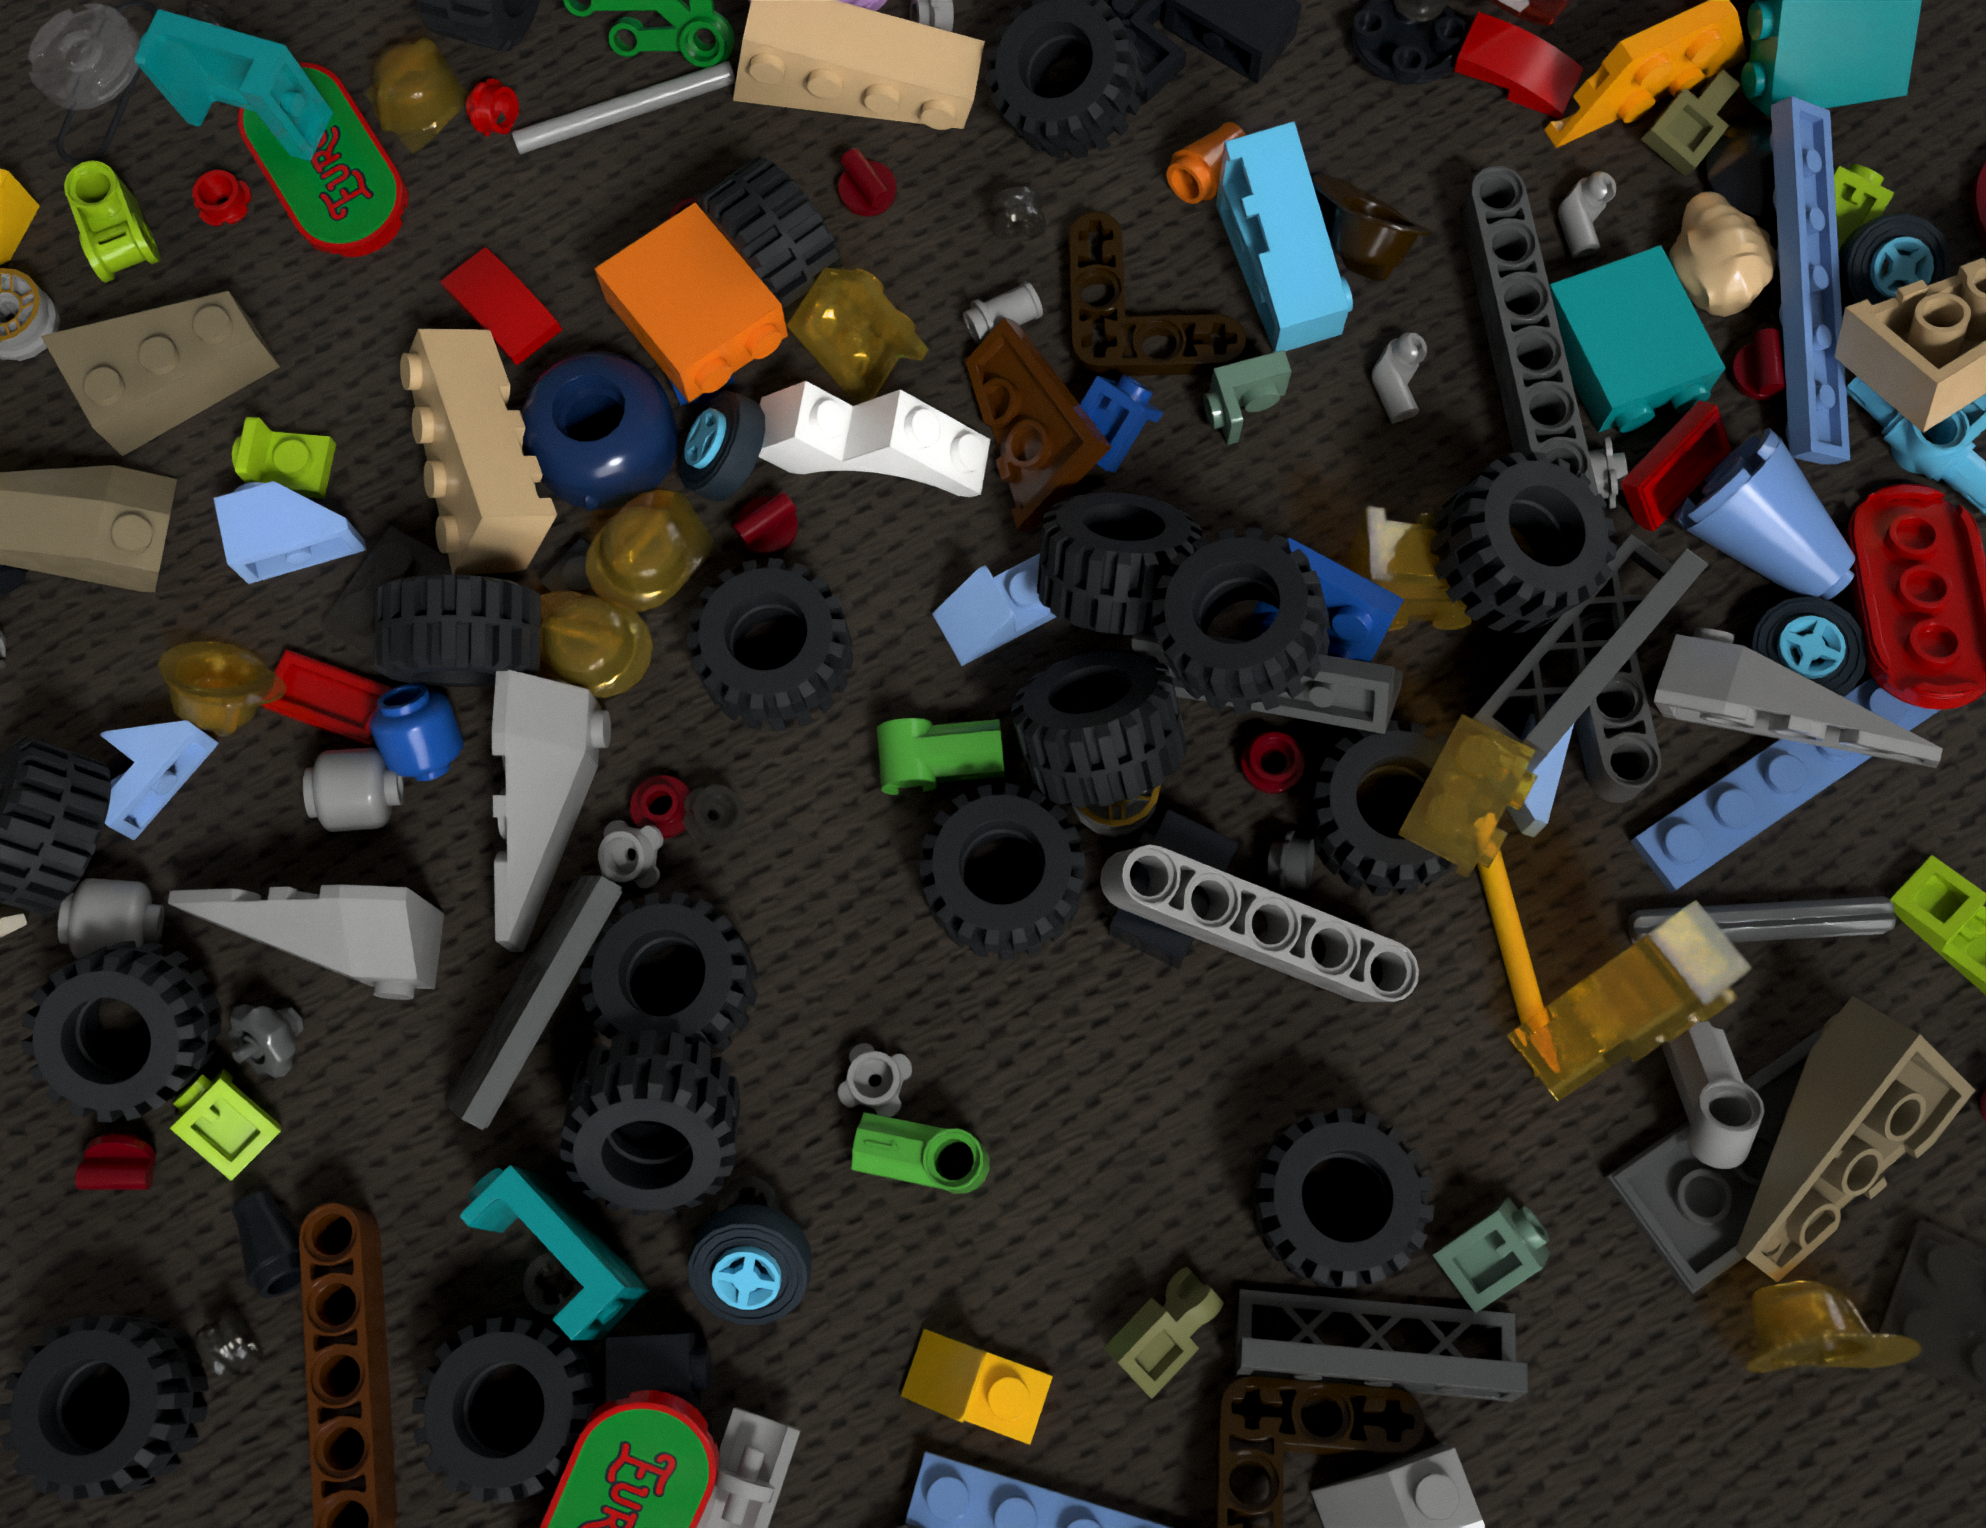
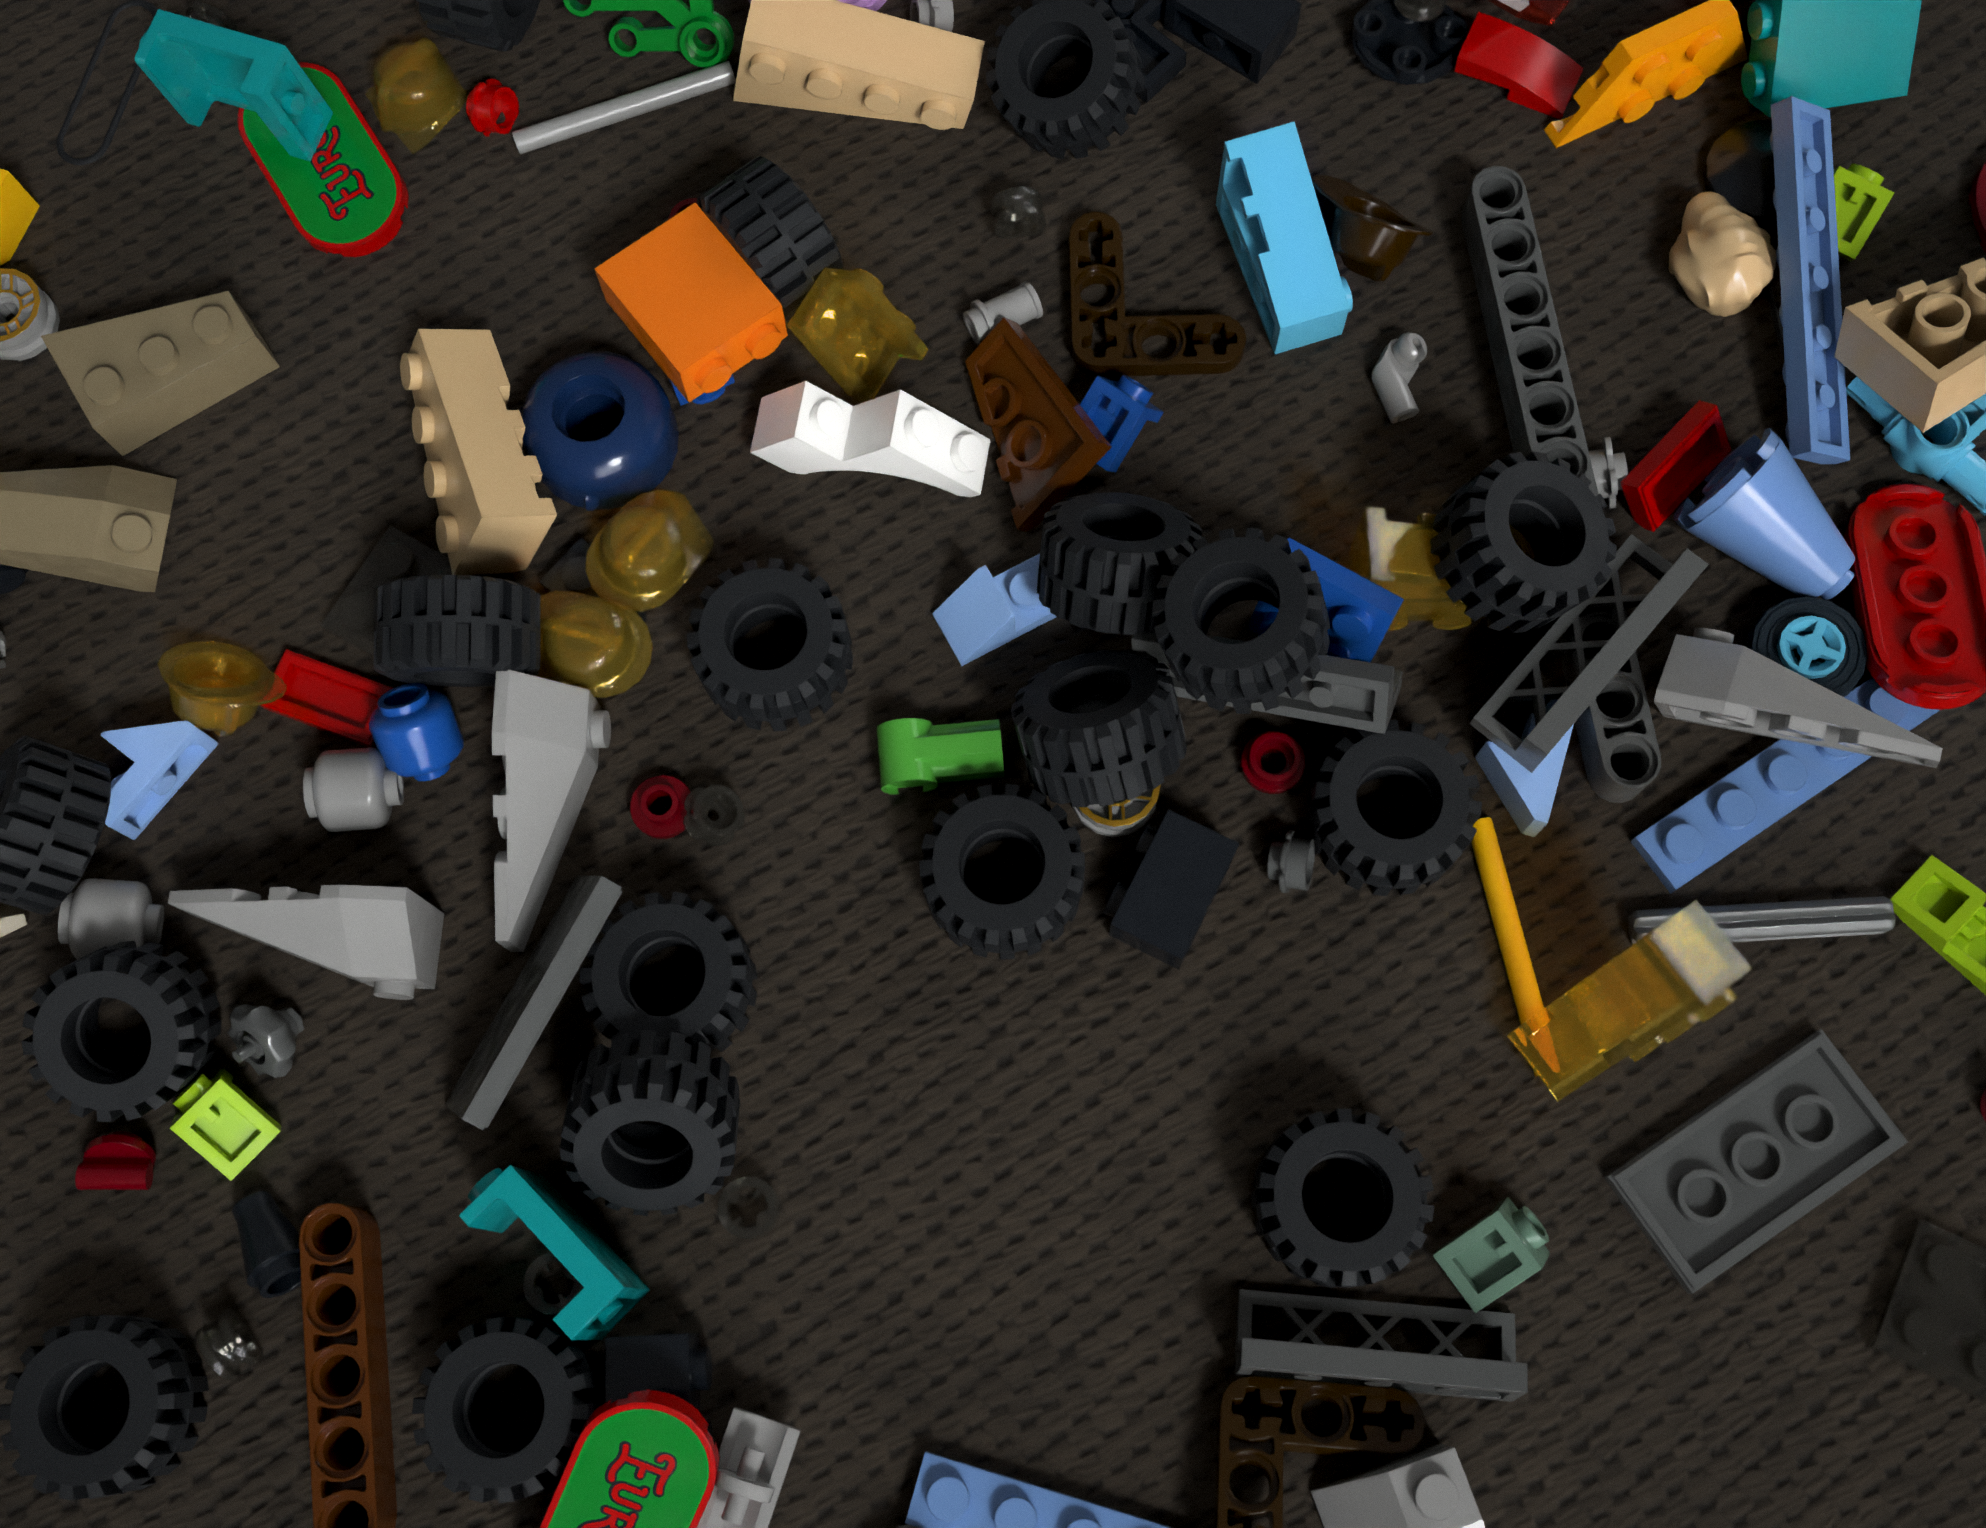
clear tile [28,3,140,111] -> none
lime piece [64,160,162,283] -> none
red plate [192,170,252,227] -> none
light blue slope [213,481,367,584] -> none
lime bracket [232,417,336,499] -> none
red slope [440,247,563,366] -> none
light grey plate [598,820,663,888] -> none
black wheel [680,390,765,502] -> none
black wheel [688,1204,812,1325] -> none
dark red plate [733,490,798,556] -> none
dark red plate [838,148,897,216] -> none
light grey plate [838,1043,912,1117] -> none
bright green piece [851,1112,990,1194] -> none
yellow slope [901,1329,1053,1445] -> none
light grey beam [1100,845,1419,1002] -> none
olive plate [1104,1267,1224,1399] -> none
orange cone [1166,122,1246,204] -> none
sand green bracket [1203,350,1292,445] -> none
clear yellow bracket [1398,714,1538,878] -> none
teal brick [1549,245,1726,433] -> none
light grey arm [1558,171,1616,259] -> none
olive plate [1641,69,1740,177] -> none
light grey piece [1662,1021,1765,1169] -> none
dark red plate [1730,328,1786,400] -> none
dark tan wedge [1735,996,1975,1282] -> none
clear yellow piece [1745,1281,1922,1373] -> none
black wheel [1838,213,1952,307] -> none

